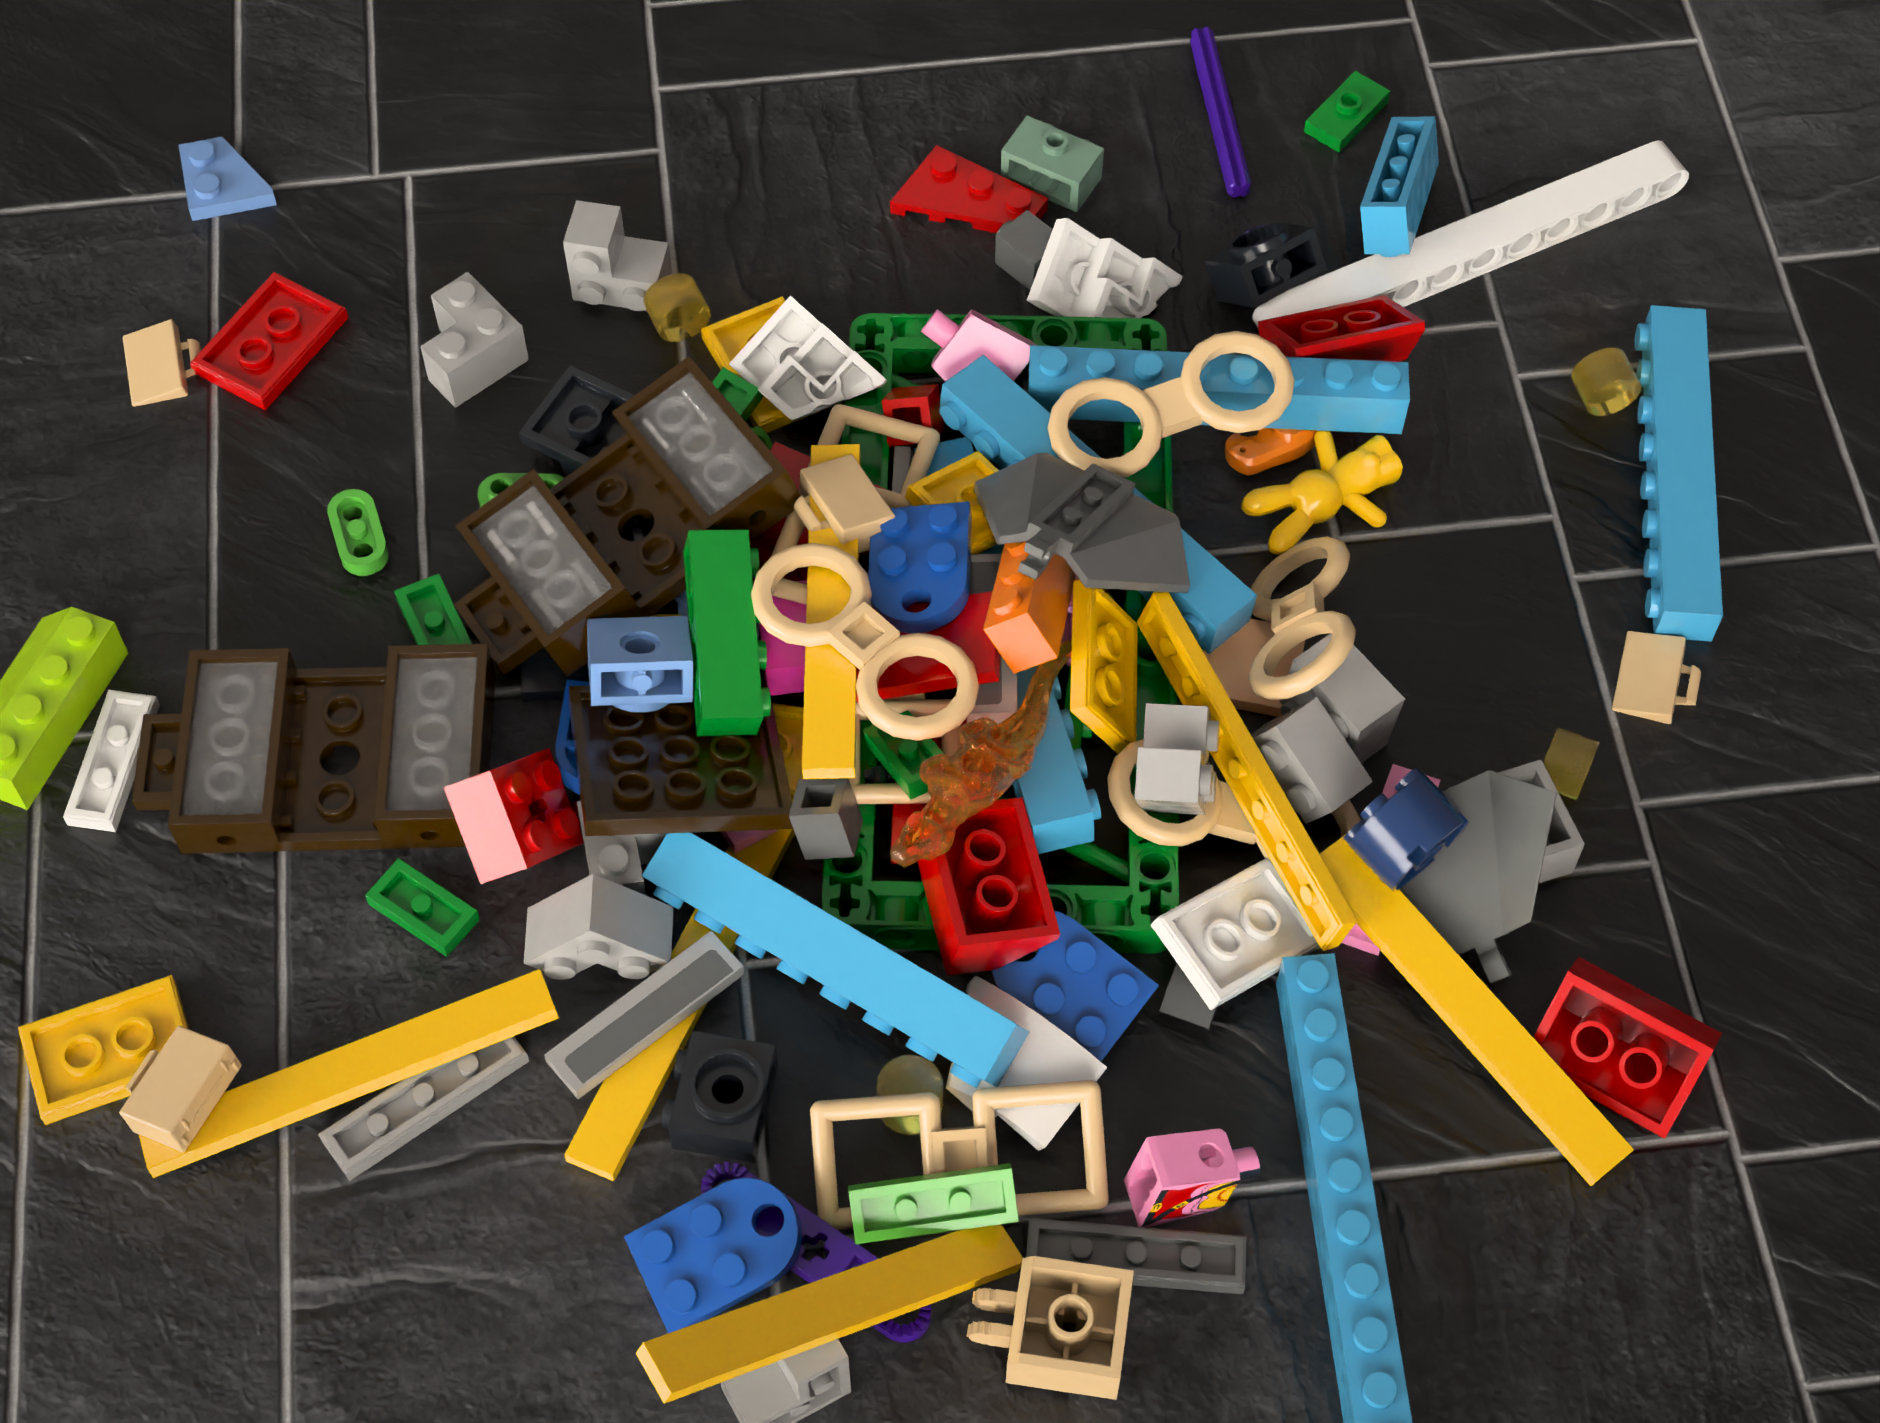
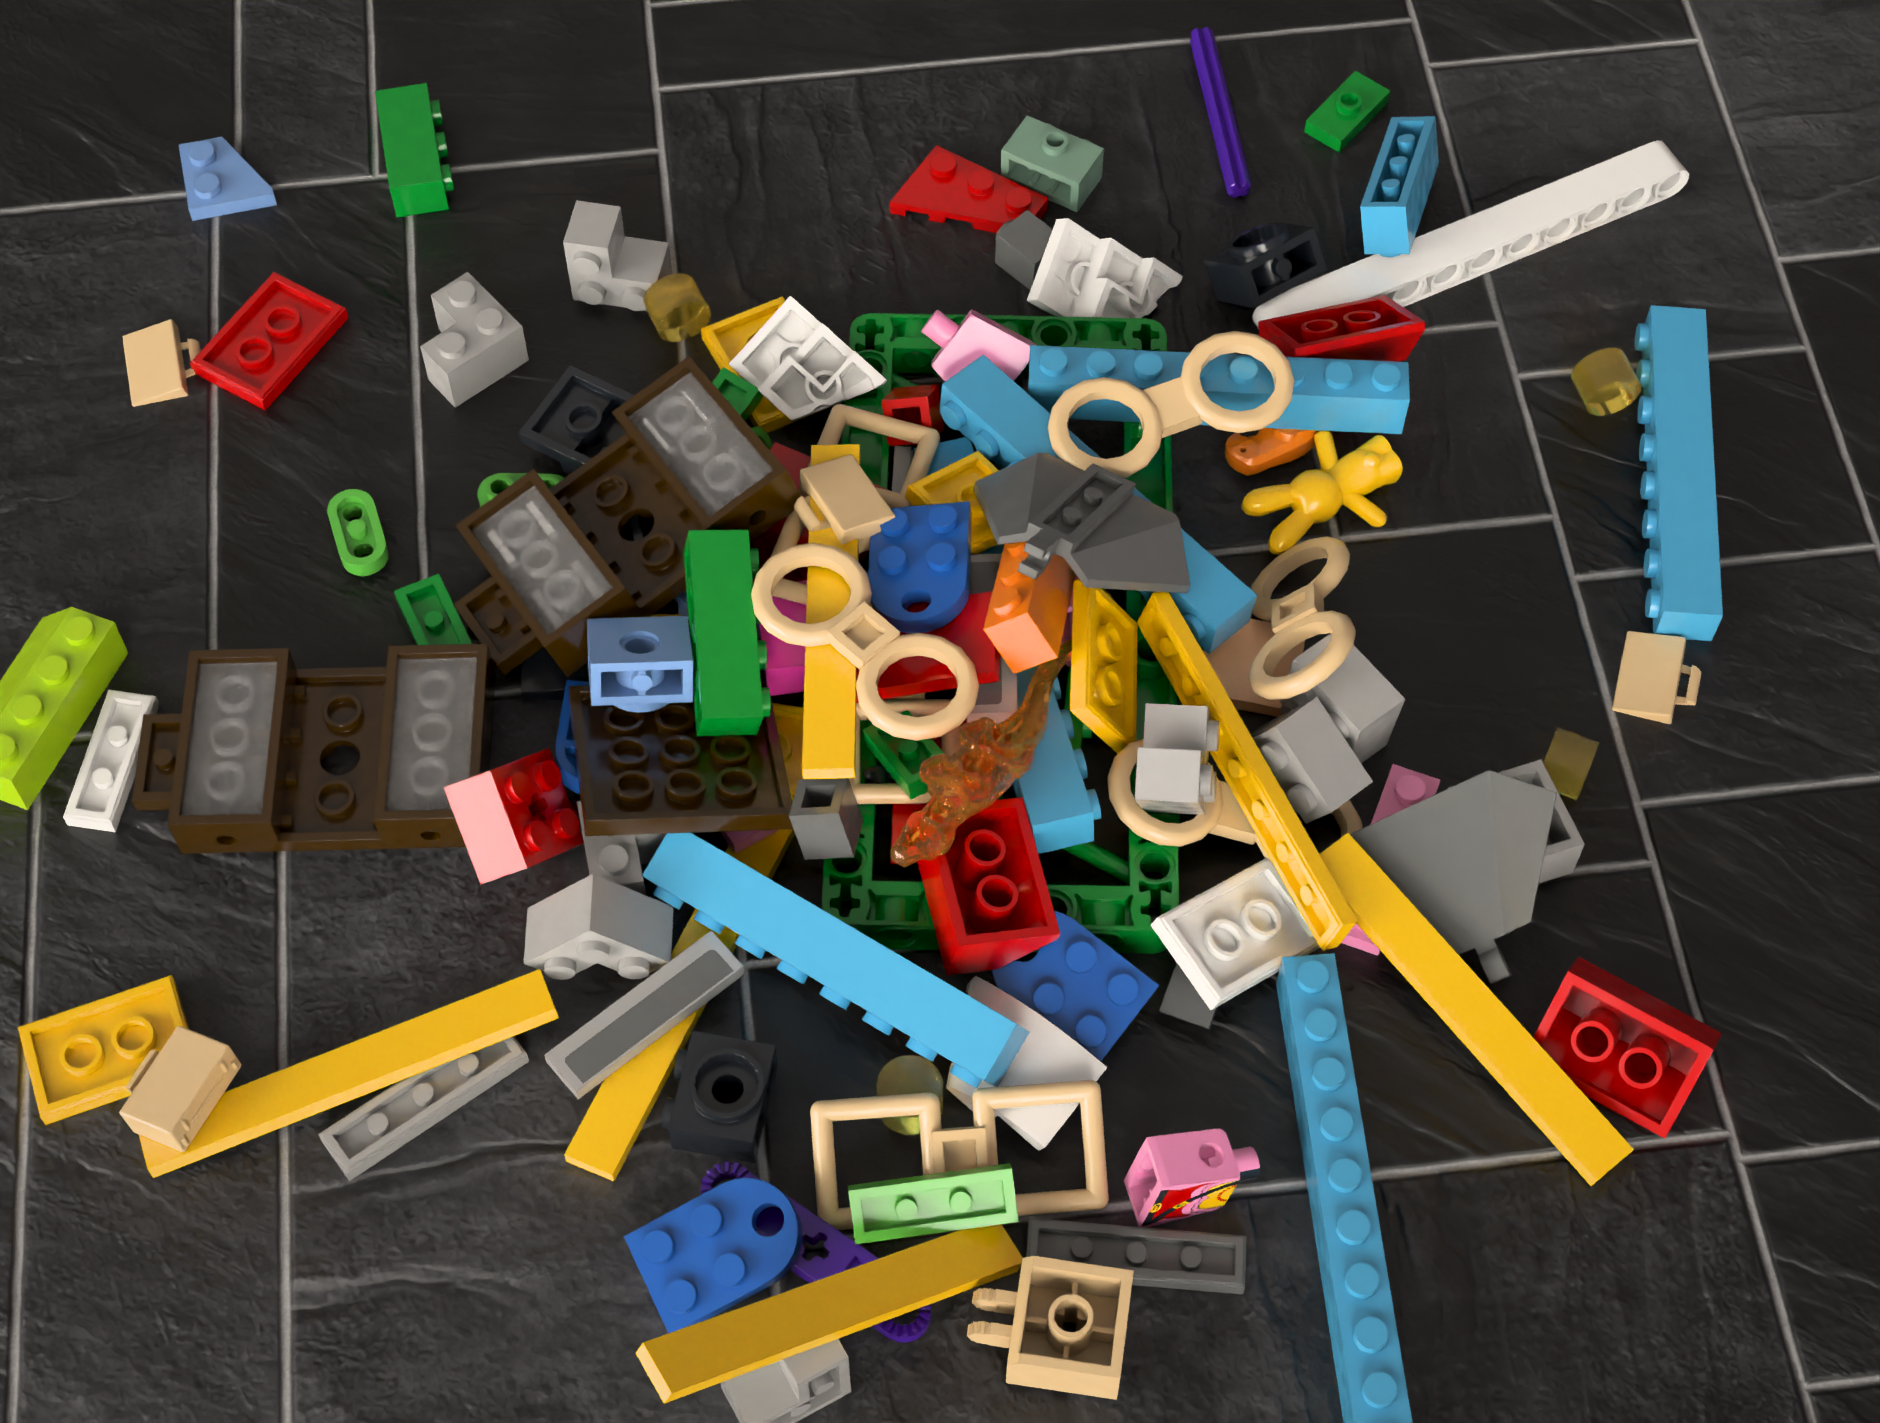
green plate [365,858,480,957] -> none
dark blue brick [1343,767,1469,891] -> none
none -> green brick [375,83,454,218]

